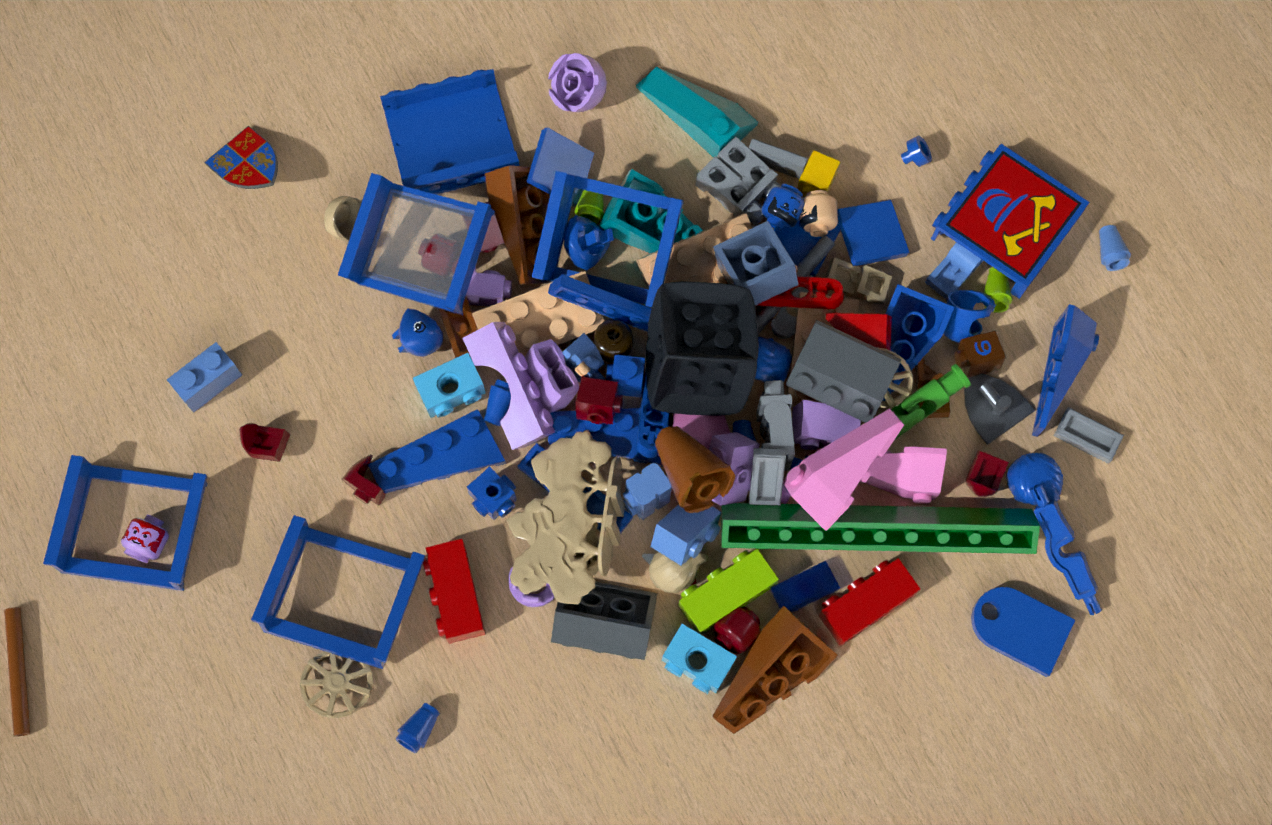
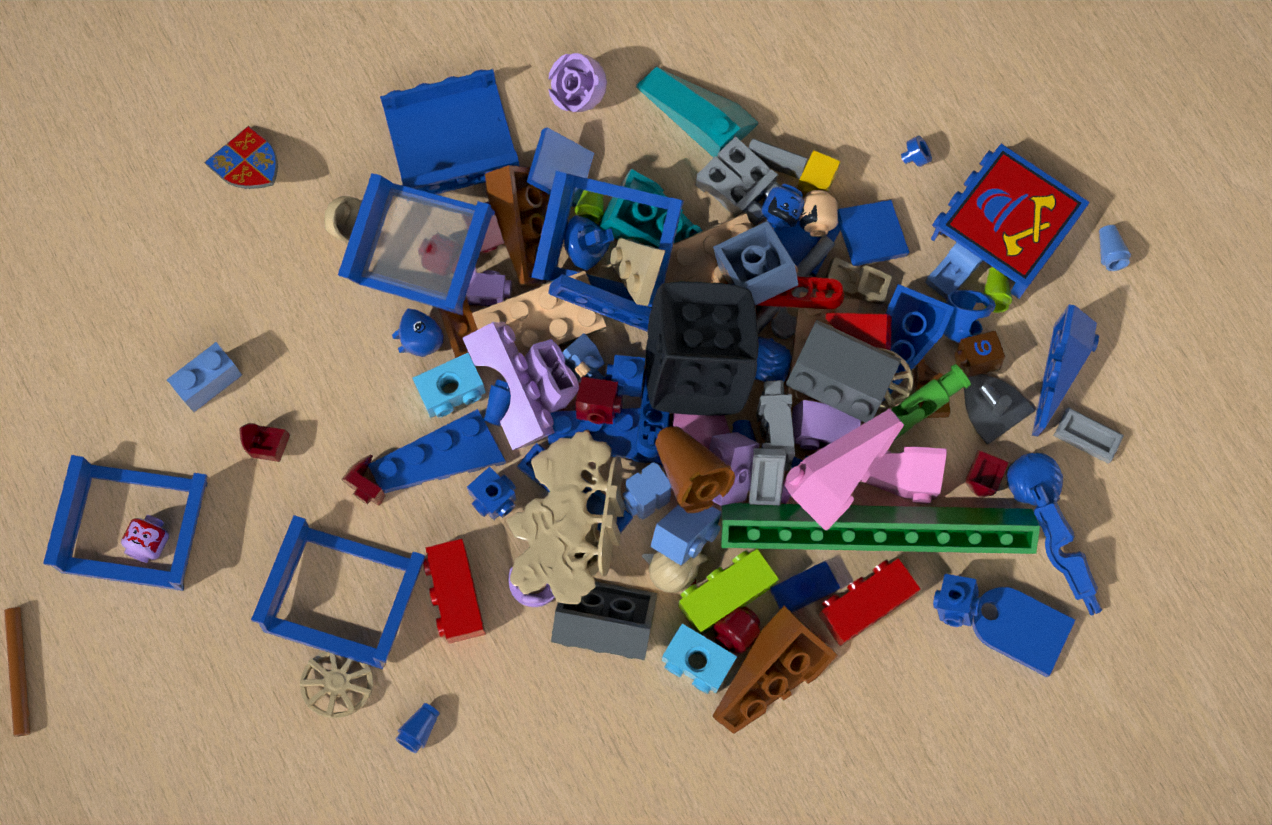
dark brown head [594,319,633,363] -> none
none -> tan wing [610,238,665,306]
none -> blue brick [933,574,981,627]

